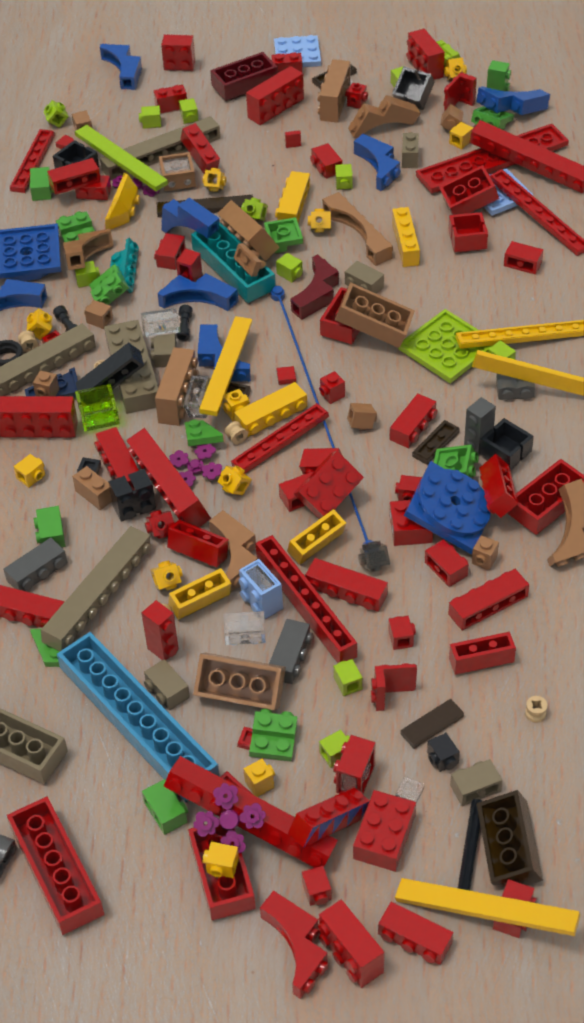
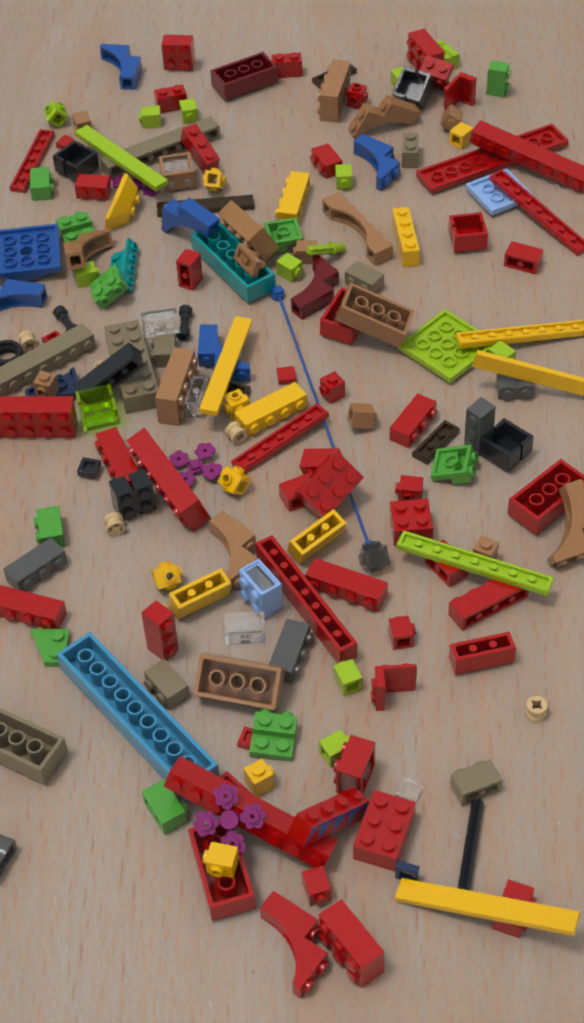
red brick [6,796,105,935] -> none
yellow brick [14,454,45,488] -> none
yellow brick [27,308,52,340] -> none
dark tan brick [41,526,151,651] -> none
red brick [47,158,101,195] -> none
medium nougat brick [72,466,112,510] -> none
medium nougat brick [84,300,113,329] -> none
red brick [145,510,174,539] -> none
red brick [154,233,186,270] -> none
blue arch [157,273,238,311] -> none
red brick [167,520,229,567] -> none
bright green wing [185,420,224,446] -> none
lime brick [241,197,268,221] -> none
red brick [246,66,304,125] -> none
light blue plate [274,35,321,67] -> none
red tile [285,130,301,148] -> none
yellow brick [308,209,331,233] -> none
red brick [378,902,454,965] -> none
dark brown tile [401,698,464,749] -> none
blue piece [403,461,491,554] -> none
black brick [427,732,460,772] -> none
red brick [439,165,499,215] -> none
yellow brick [444,57,467,80] -> none
bright green plate [471,106,514,130] -> none
blue arch [476,86,550,115] -> none
dark brown slope [477,790,543,886] -> none
red brick [479,454,518,518] -> none
none -> tan wheel [104,512,126,536]
none -> medium nougat brick [293,240,317,264]
none -> lime axle [306,242,346,256]
none -> dark blue tile [395,860,420,881]
none -> lime tile [396,530,554,597]
none -> red bracket [419,55,454,91]

